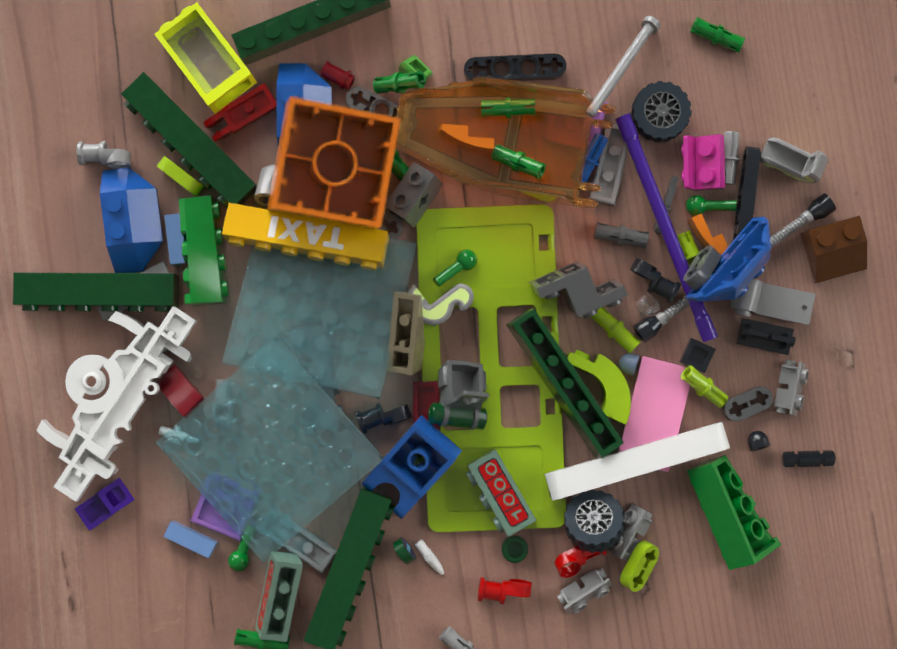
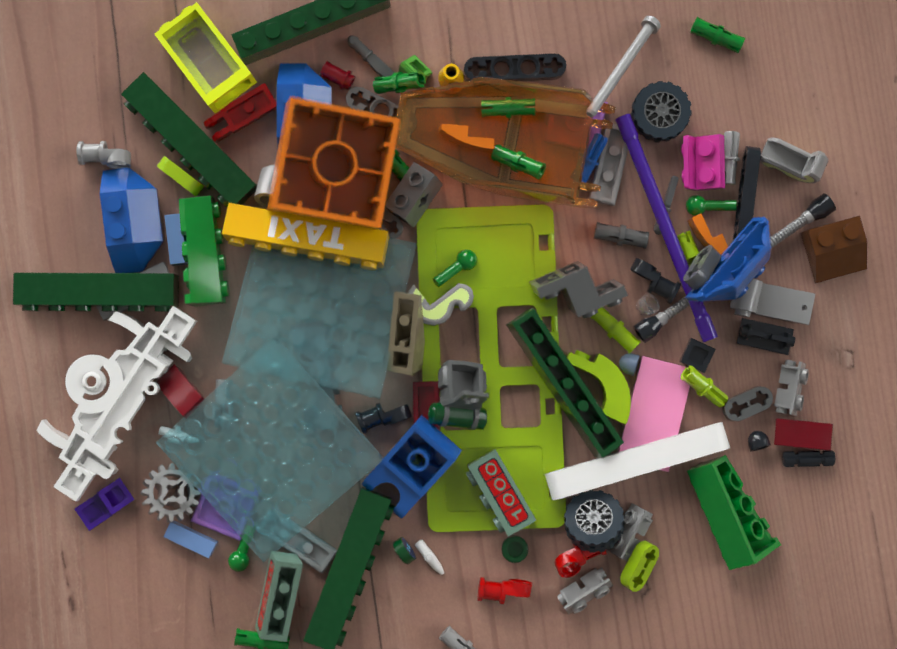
none -> light grey gear [140,463,201,523]
none -> dark grey piece [347,35,395,76]
none -> yellow cone [438,64,464,91]
none -> dark red slope [774,418,833,450]

